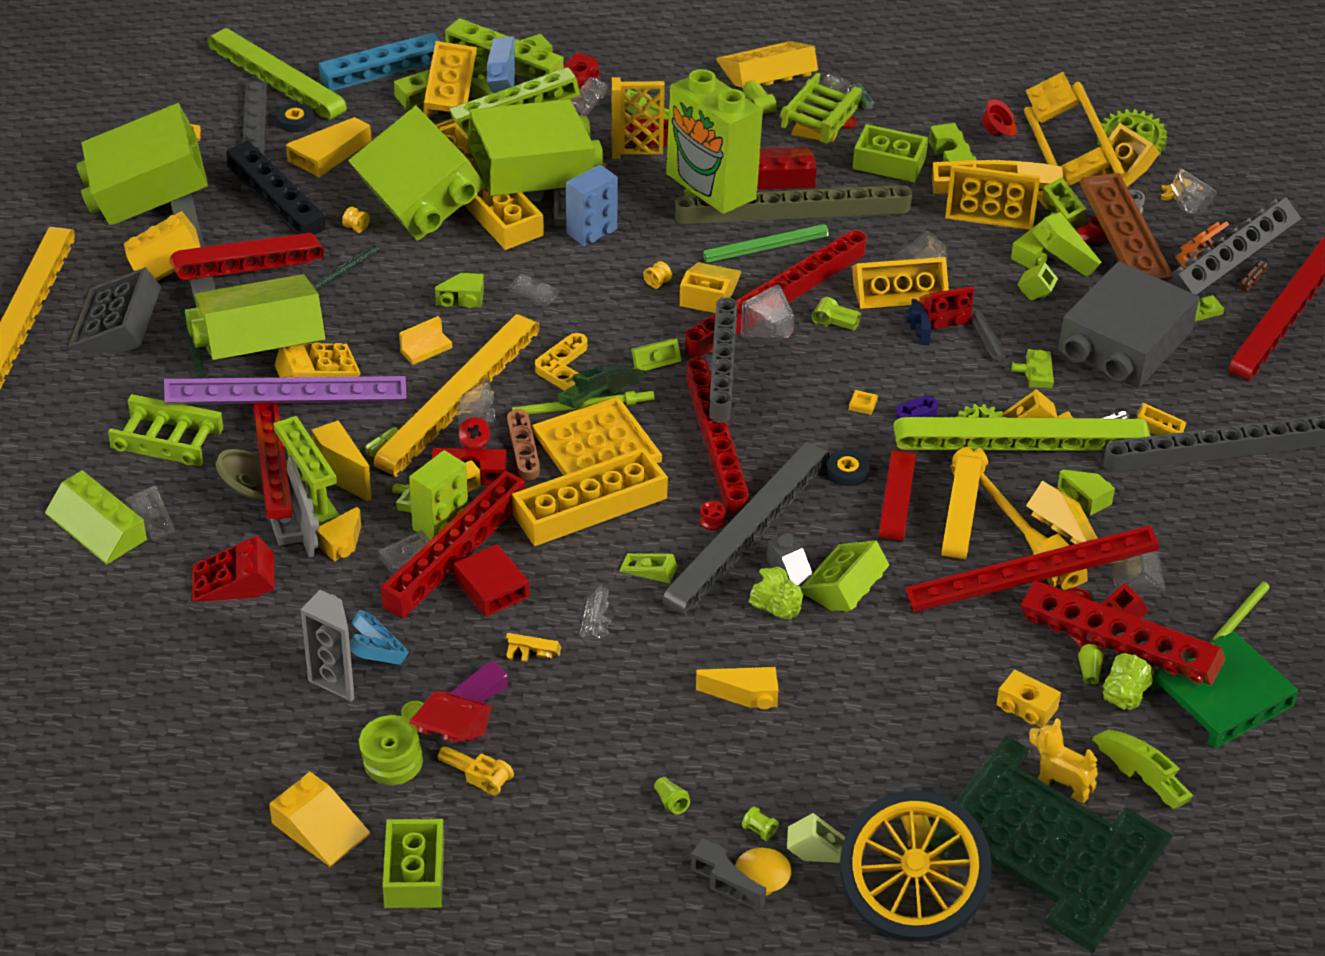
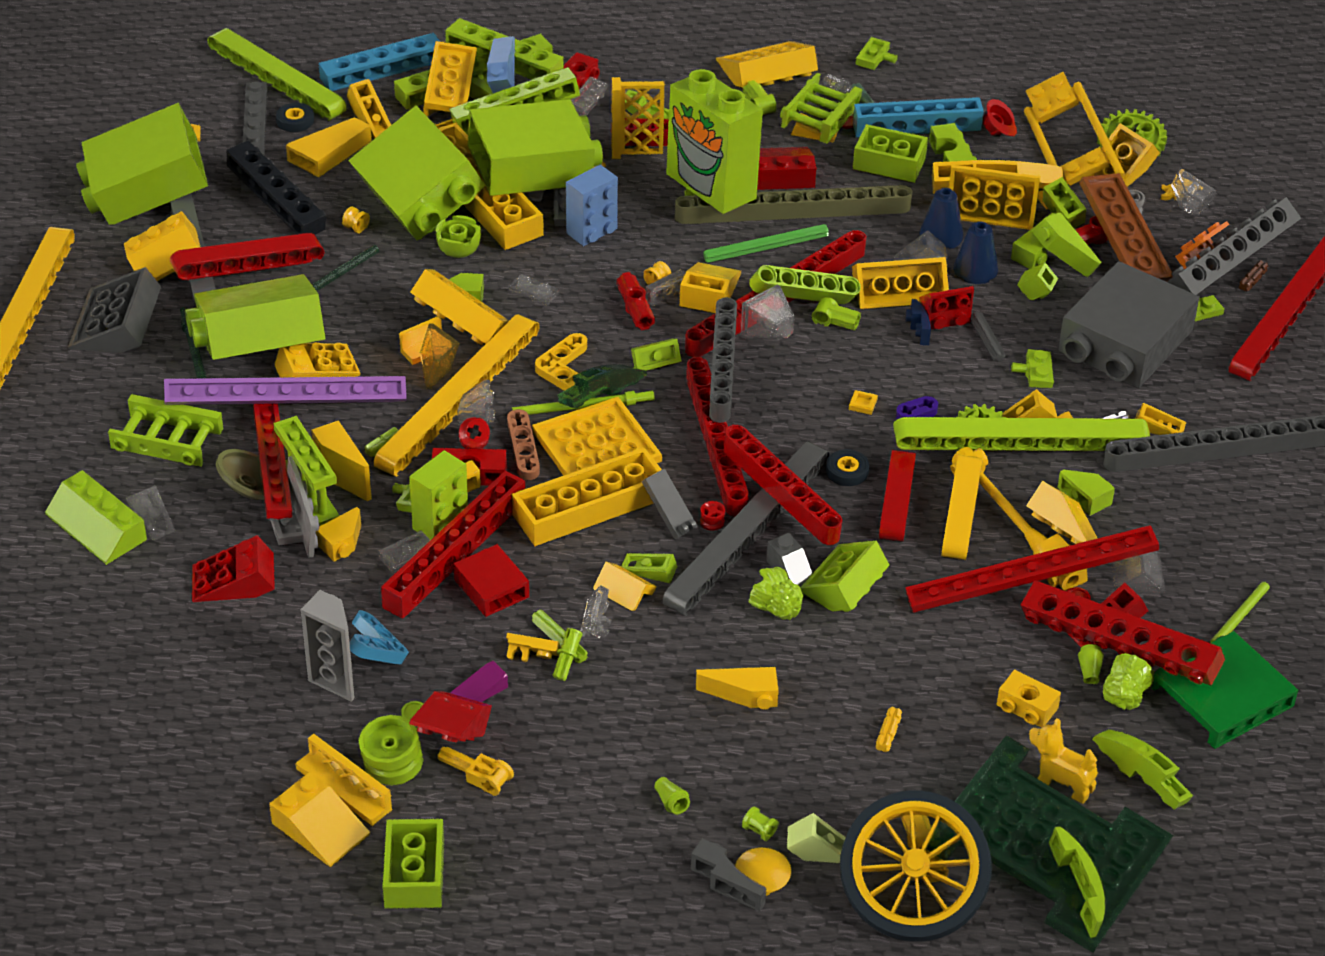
none -> yellow fence [295,734,392,826]
none -> yellow slope [346,79,391,139]
none -> yellow slope [410,269,509,345]
none -> clear yellow slope [420,324,460,389]
none -> lime cylinder [436,215,481,258]
none -> lime axle [532,610,588,664]
none -> lime axle [553,628,583,681]
none -> yellow panel [593,562,657,611]
none -> red piece [616,272,655,331]
none -> dark grey hinge [641,468,698,539]
none -> clear plate [646,269,686,307]
none -> red beam [724,425,842,545]
none -> lime beam [749,265,861,304]
none -> dark azure brick [853,97,984,137]
none -> lime plate [855,37,897,70]
none -> yellow axle [875,707,902,752]
none -> dark blue cone [919,188,964,250]
none -> dark blue cone [953,221,998,284]
none -> lime slope [1048,827,1105,938]

